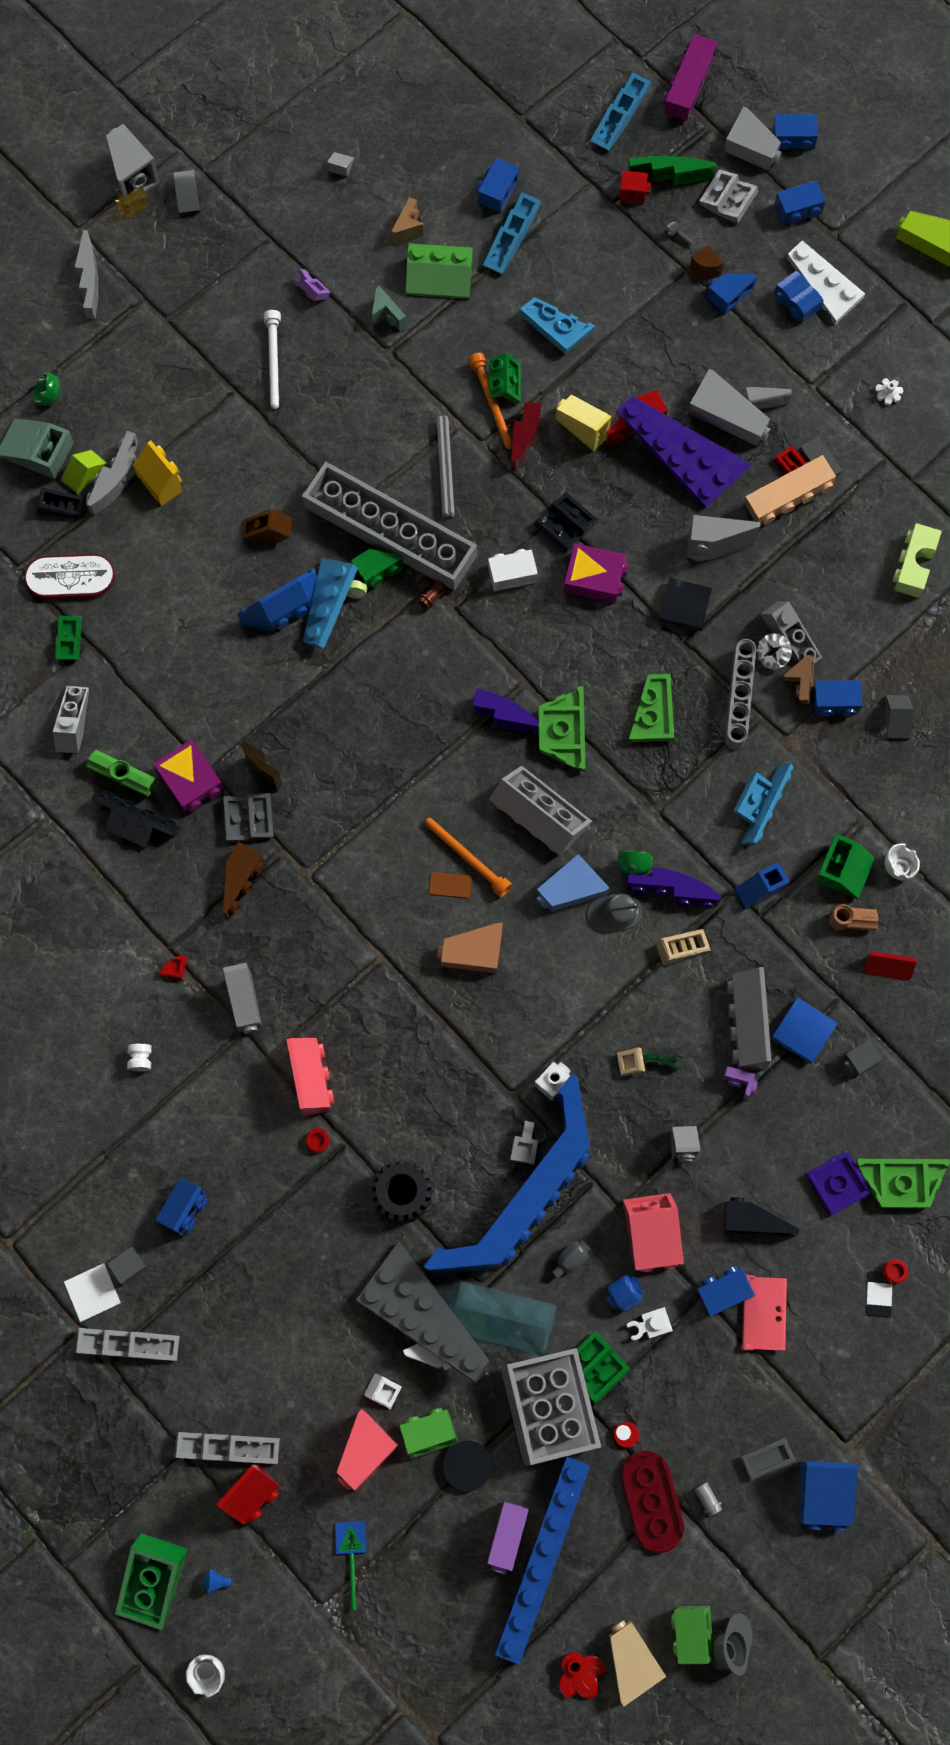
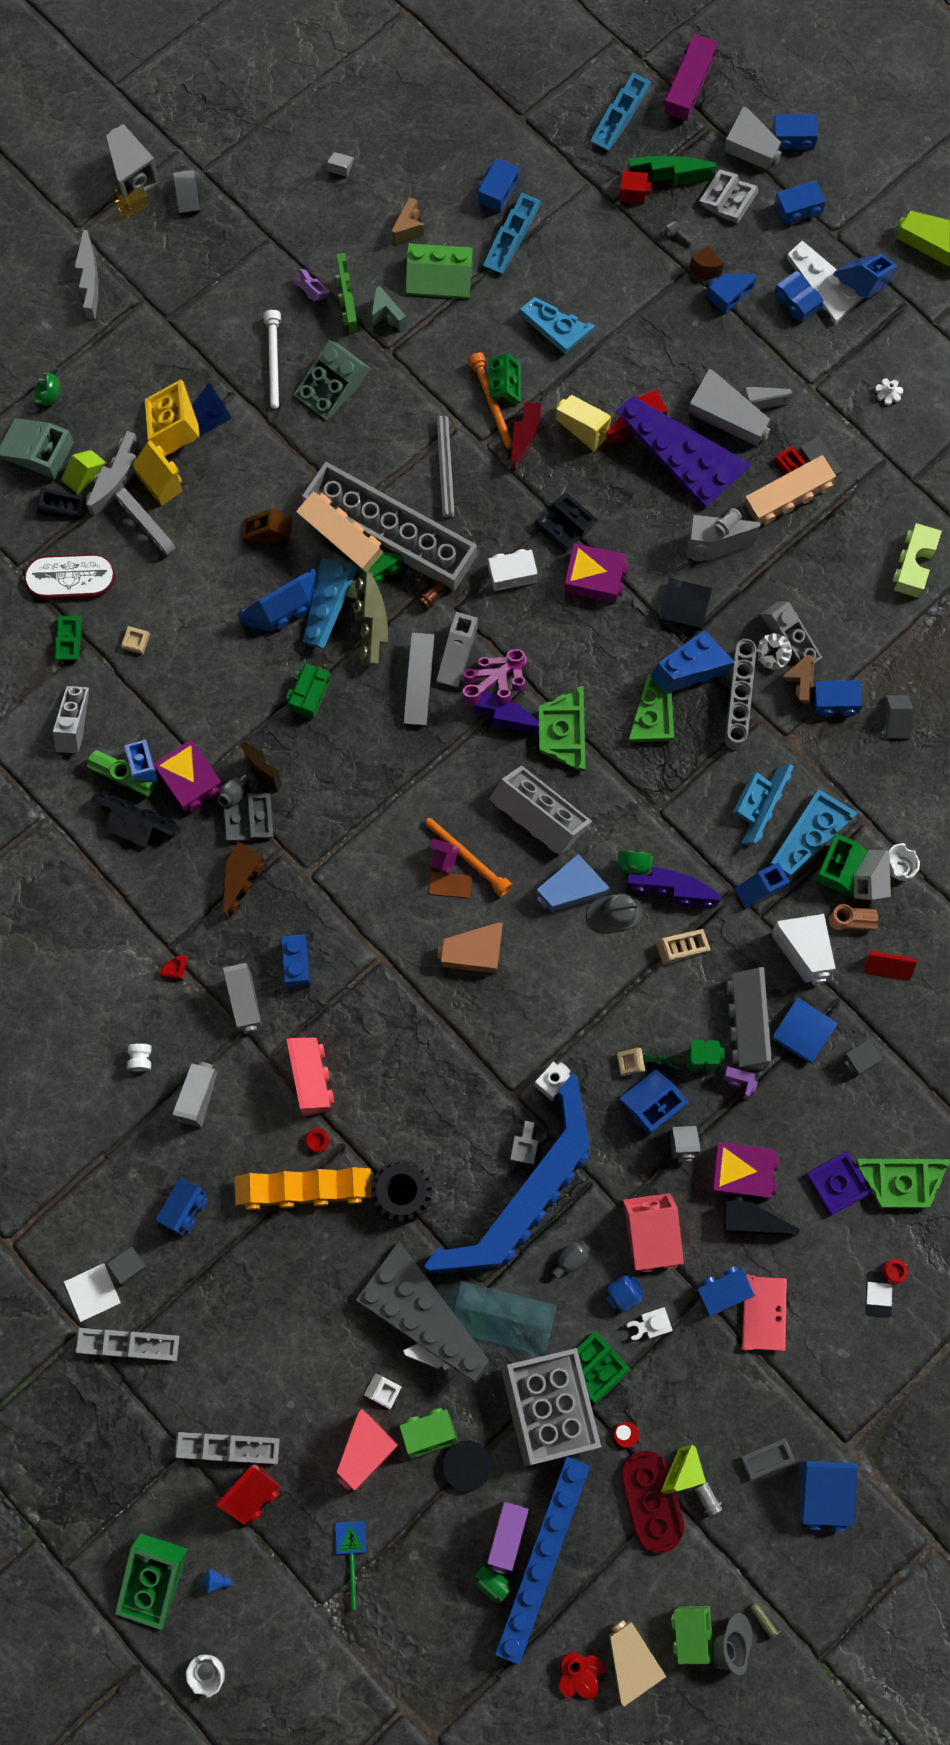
none -> light grey beam [114,487,176,556]
none -> tan tile [121,626,150,654]
none -> blue slope [124,740,158,782]
none -> yellow slope [145,379,199,455]
none -> light grey slope [173,1062,217,1128]
none -> clear blue wing [192,383,231,437]
none -> dark grey plant [217,775,250,807]
none -> light orange brick [235,1167,372,1210]
none -> blue brick [282,934,311,988]
none -> green brick [286,663,331,719]
none -> sand green slope [294,340,371,420]
none -> light nougat brick [296,491,384,572]
none -> bright green wing [335,253,358,333]
none -> olive slope [354,572,388,667]
none -> light grey slope [404,633,435,725]
none -> magenta panel [430,839,460,873]
none -> light grey slope [437,612,478,688]
none -> magenta plant [463,649,527,705]
none -> green brick [474,1565,512,1604]
none -> blue slope [619,1070,688,1136]
none -> blue wedge [651,630,735,693]
none -> lime slope [661,1445,706,1494]
none -> green brick [687,1040,724,1073]
none -> magenta brick [711,1142,779,1200]
none -> light grey pin [714,508,742,536]
none -> olive piece [750,1603,781,1640]
none -> dark azure wing [770,789,858,877]
none -> white slope [771,914,836,985]
none -> blue slope [833,254,898,299]
none -> light grey slope [854,850,891,900]

